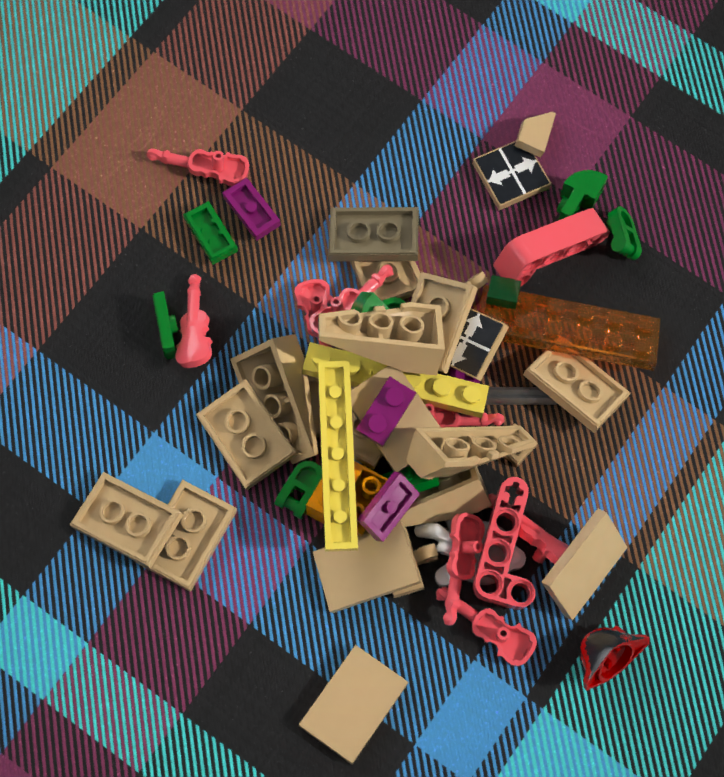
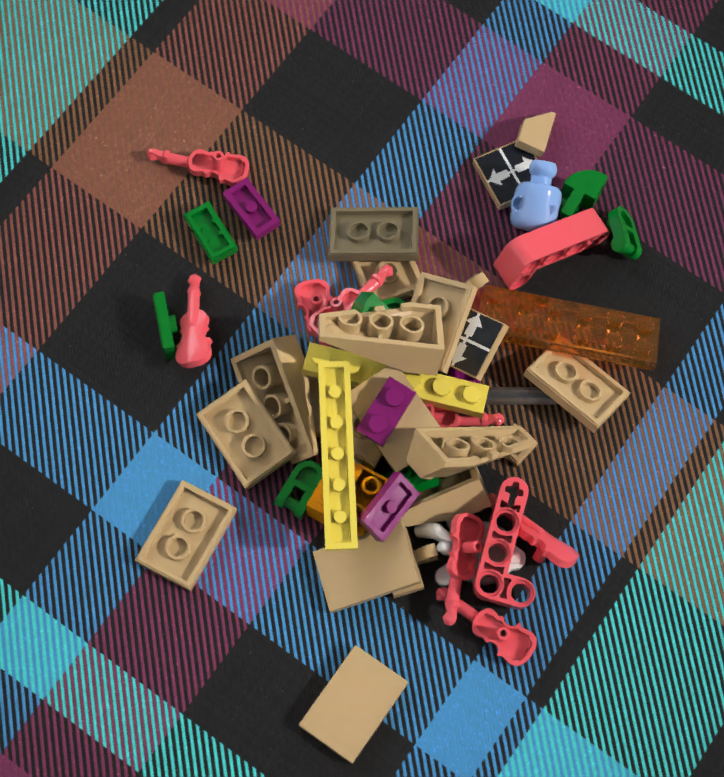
tan tile [69,472,183,569] -> none
dark green tile [486,275,521,310] -> none
tan tile [542,508,628,620] -> none
red hat [581,626,650,691] -> none
none -> light blue piece [510,160,562,231]

